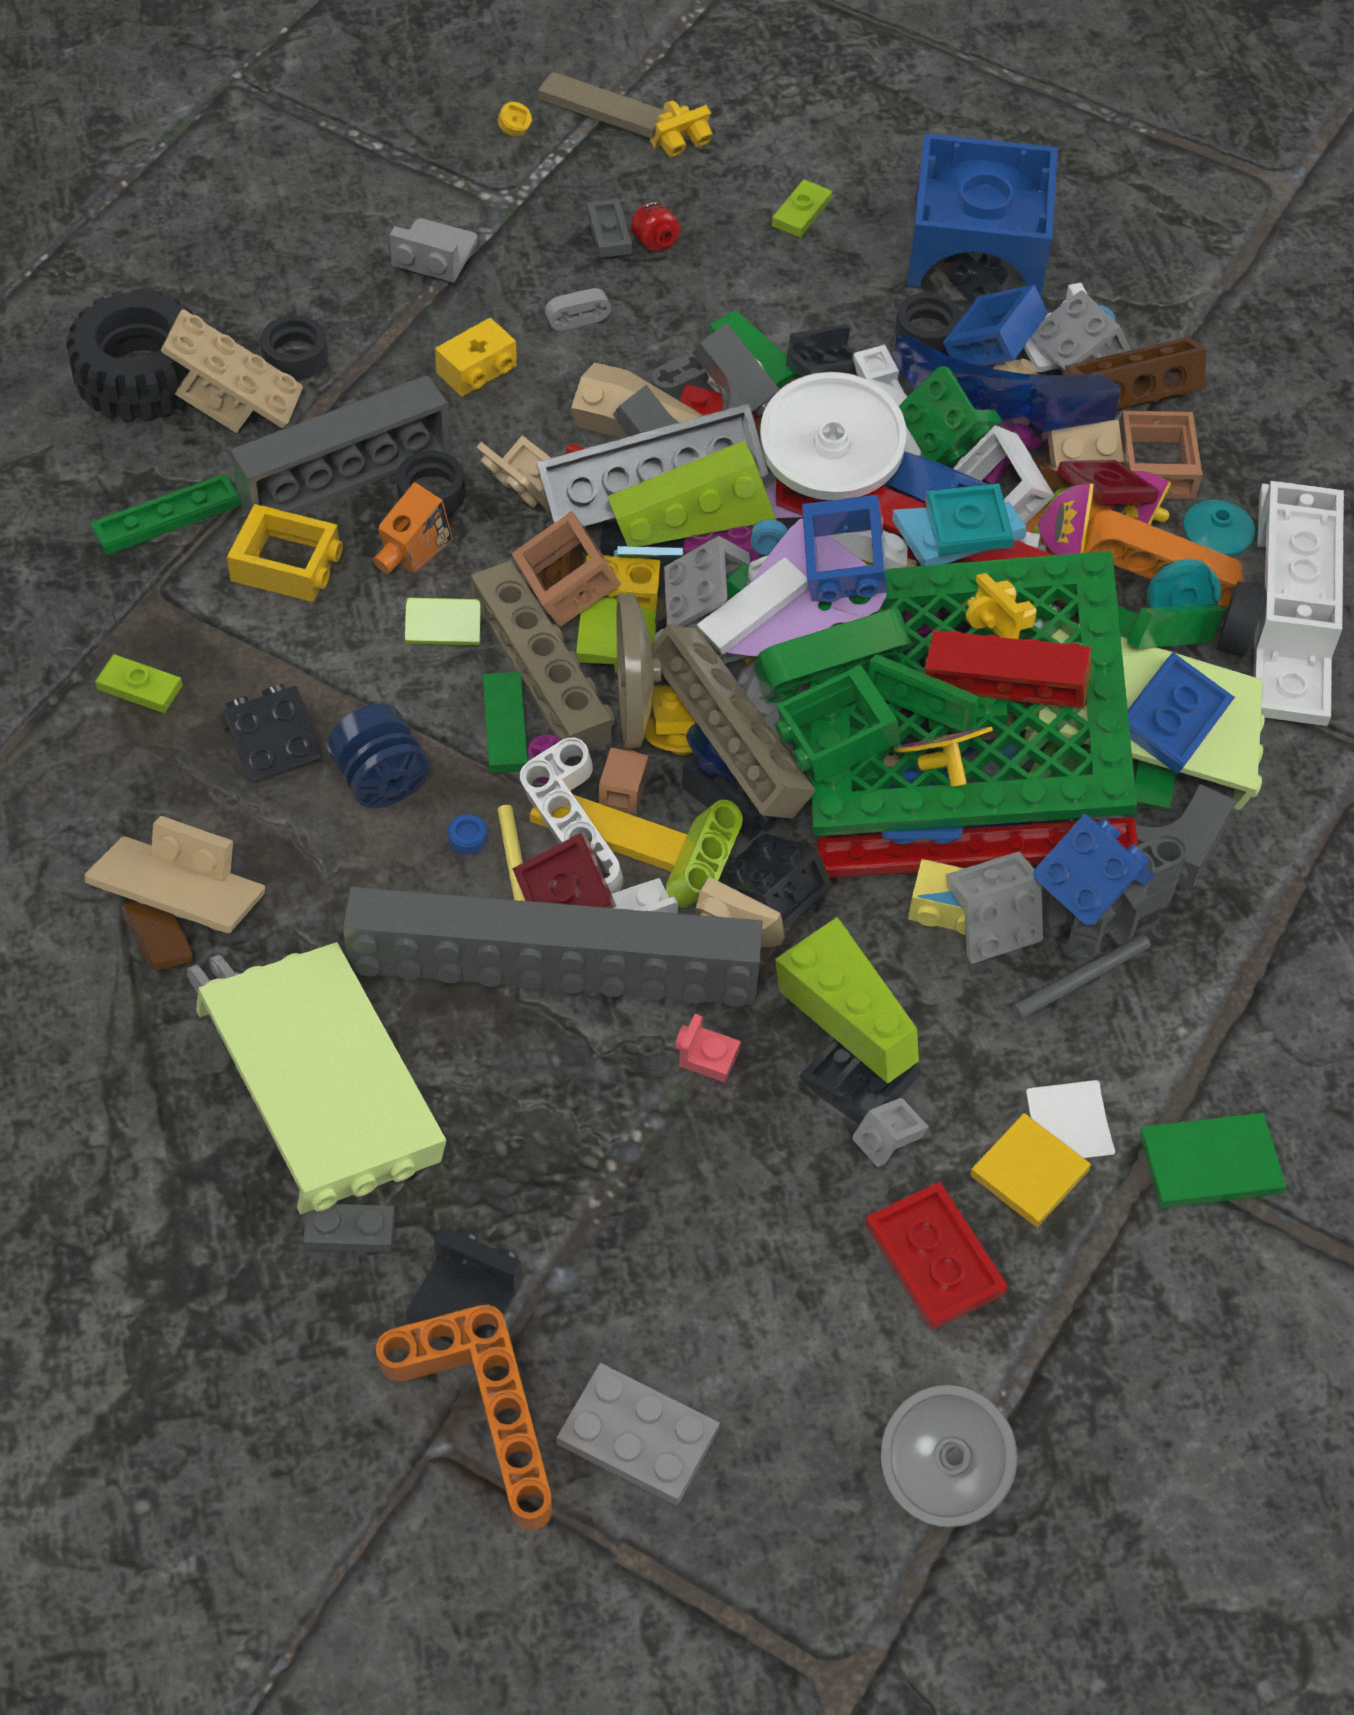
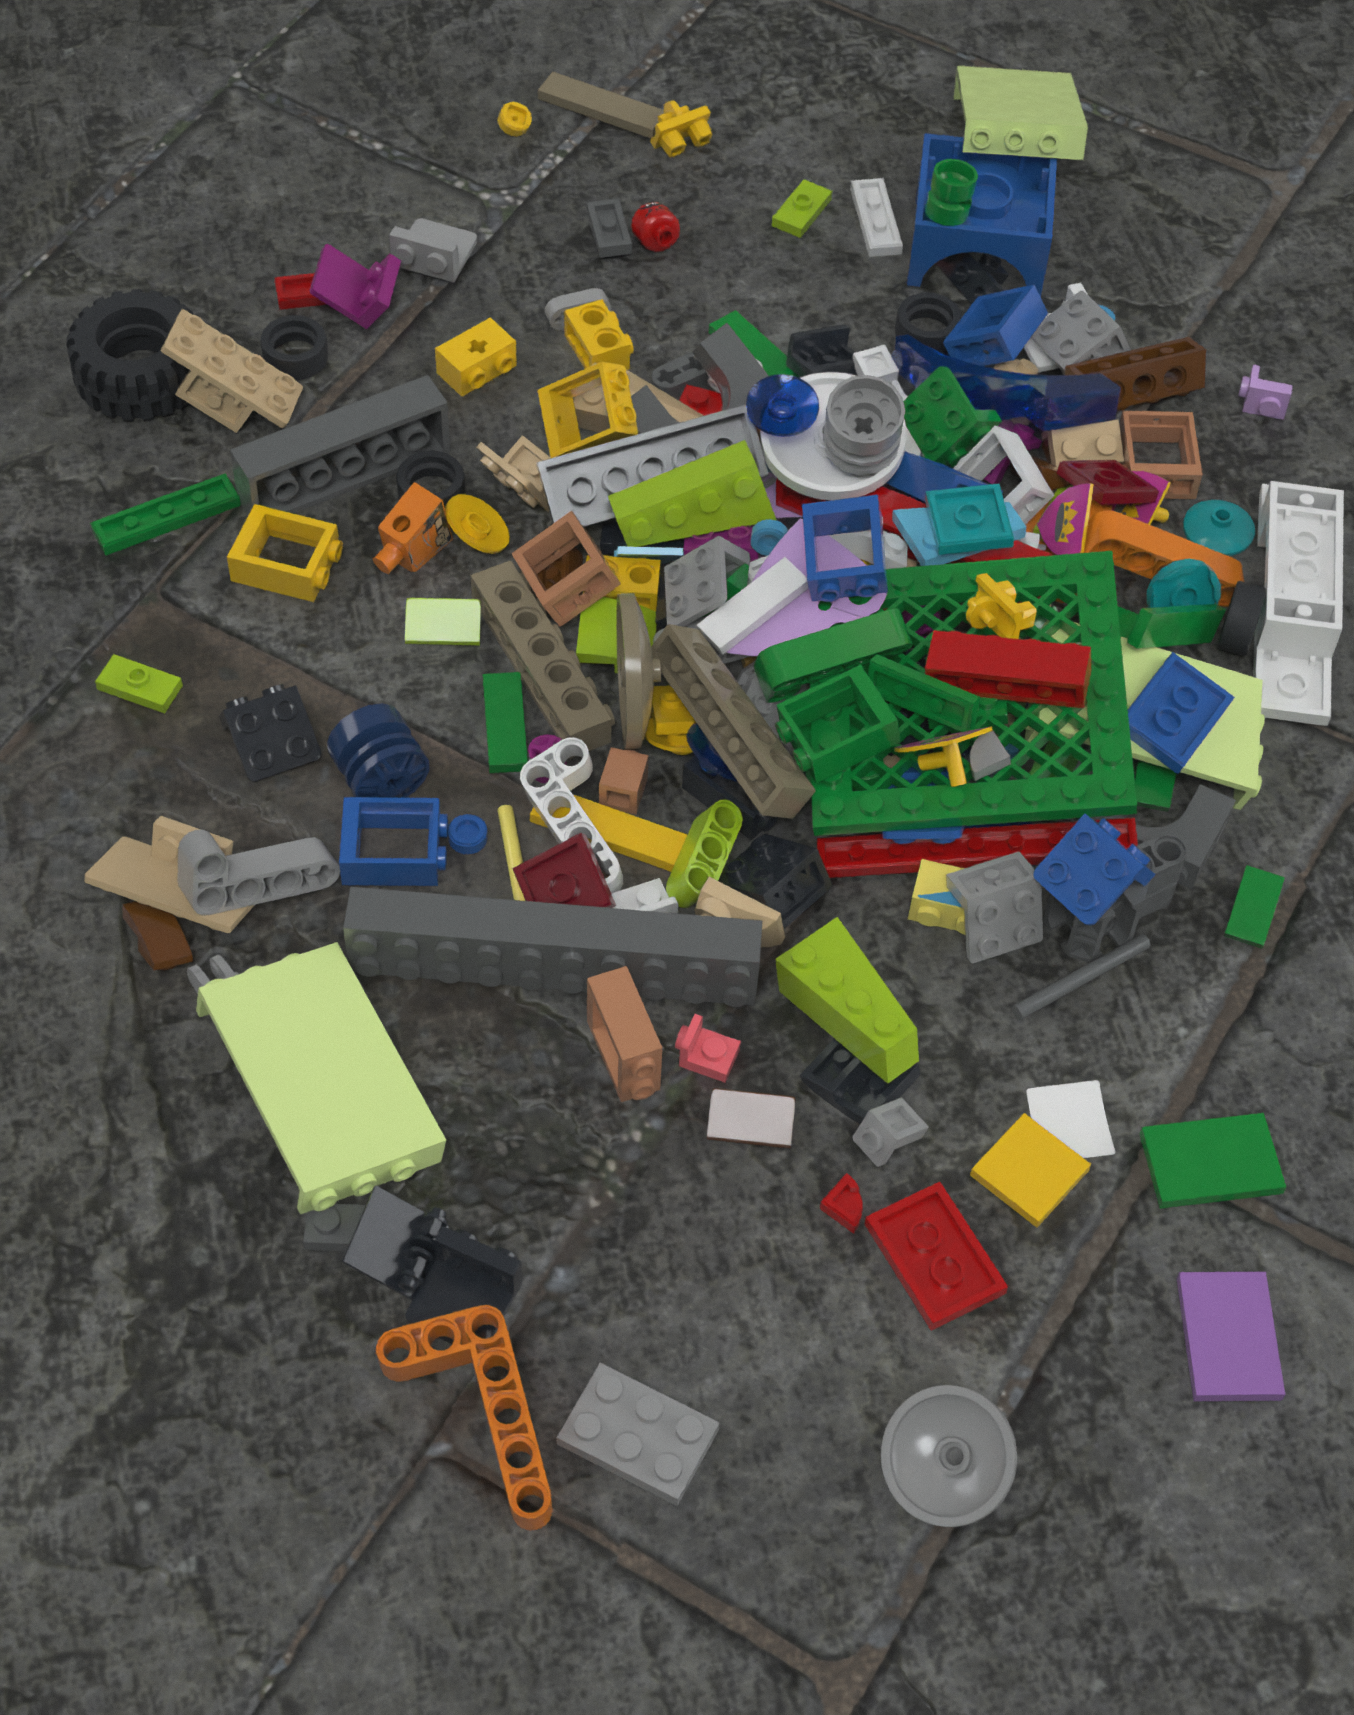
none -> light grey beam [177,829,340,916]
none -> red tile [274,273,327,310]
none -> magenta bracket [310,244,401,329]
none -> blue window [339,797,448,886]
none -> hinge [342,1185,449,1300]
none -> yellow dish [445,494,510,554]
none -> yellow window [538,361,638,458]
none -> yellow brick [564,299,634,370]
none -> nougat window [587,966,662,1102]
none -> slope [707,1088,796,1149]
none -> clear blue dish [746,374,819,437]
none -> red tile [820,1173,863,1234]
none -> light grey wheel [823,375,905,475]
none -> white tile [850,178,903,257]
none -> green wheel [925,159,978,226]
none -> yellowish green panel [954,66,1088,160]
none -> light grey tile [970,731,1011,781]
none -> medium lavender tile [1177,1272,1285,1401]
none -> green slope [1224,865,1285,949]
none -> lavender bracket [1238,365,1293,420]

